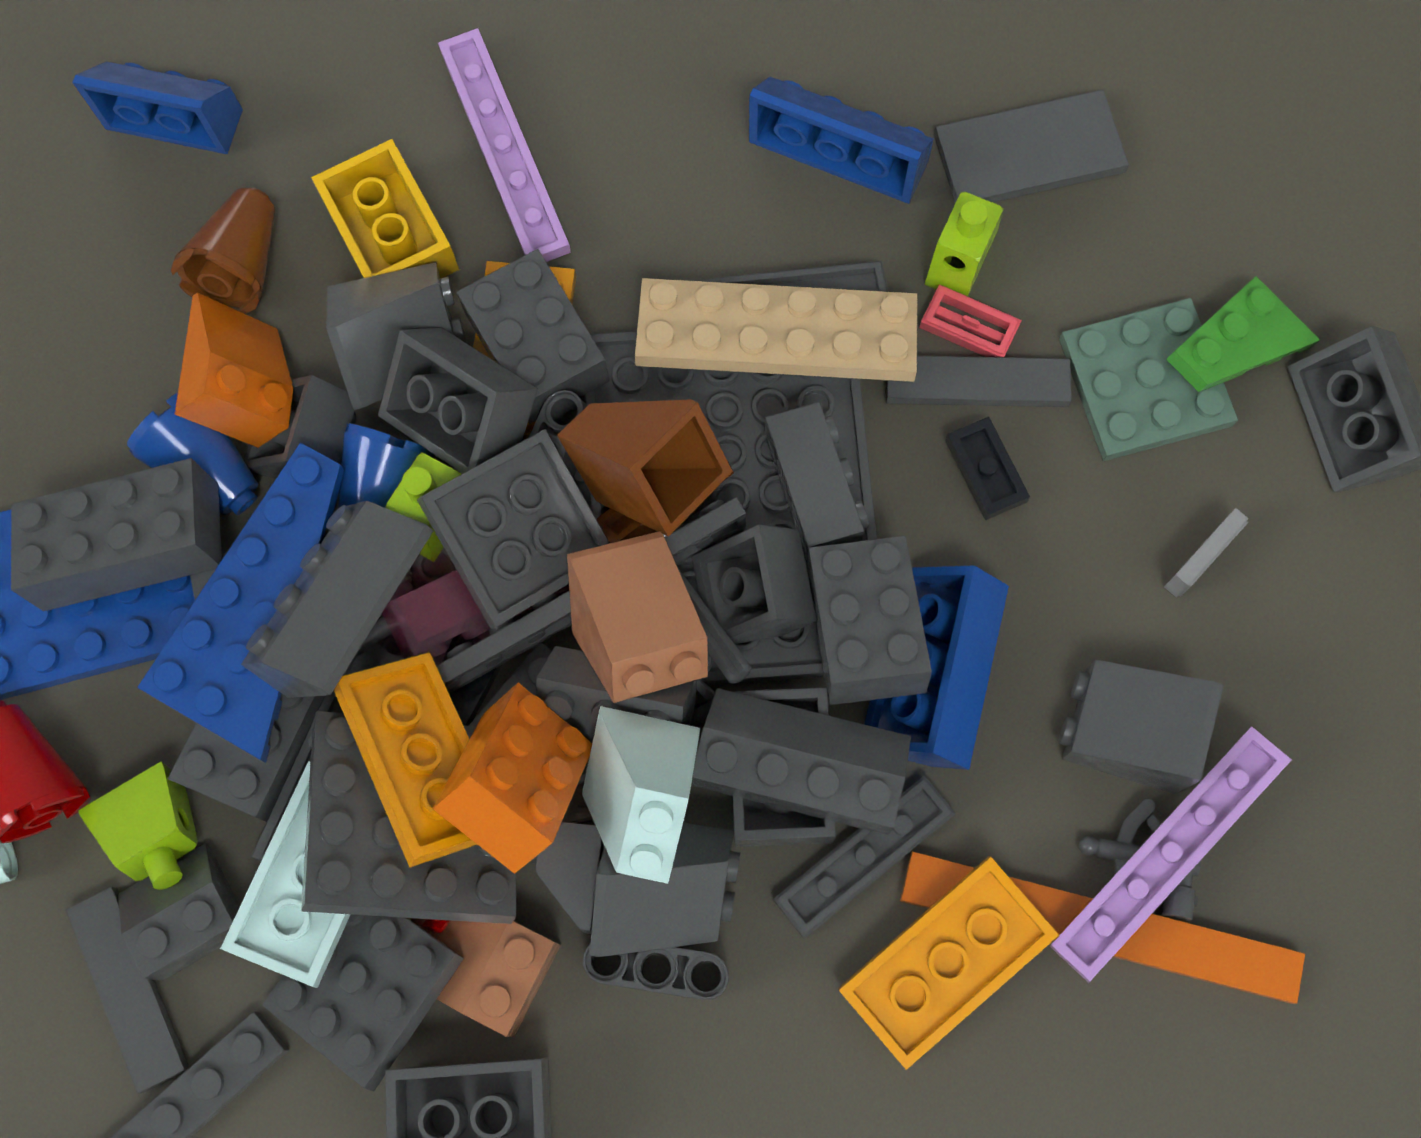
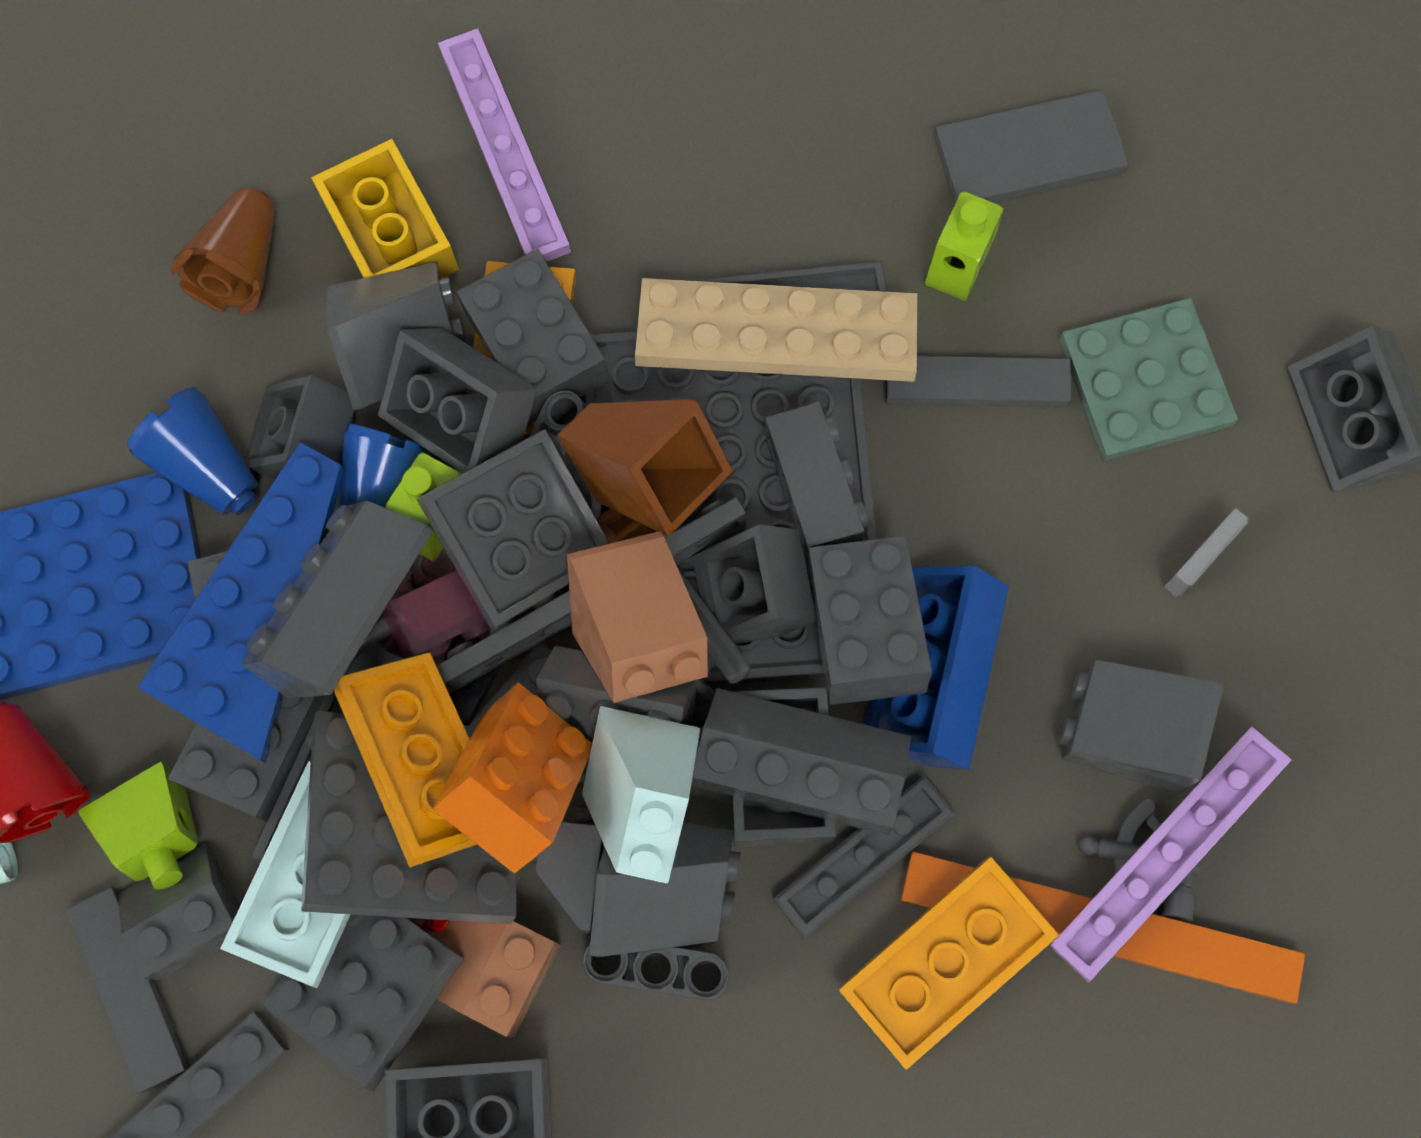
dark grey brick [11,458,222,611] -> none
blue slope [72,61,243,154] -> none
orange slope [175,292,293,448] -> none
blue slope [749,76,934,204] -> none
coral tile [919,284,1022,358] -> none
black plate [945,417,1030,520] -> none
bright green wing [1166,276,1320,392] -> none

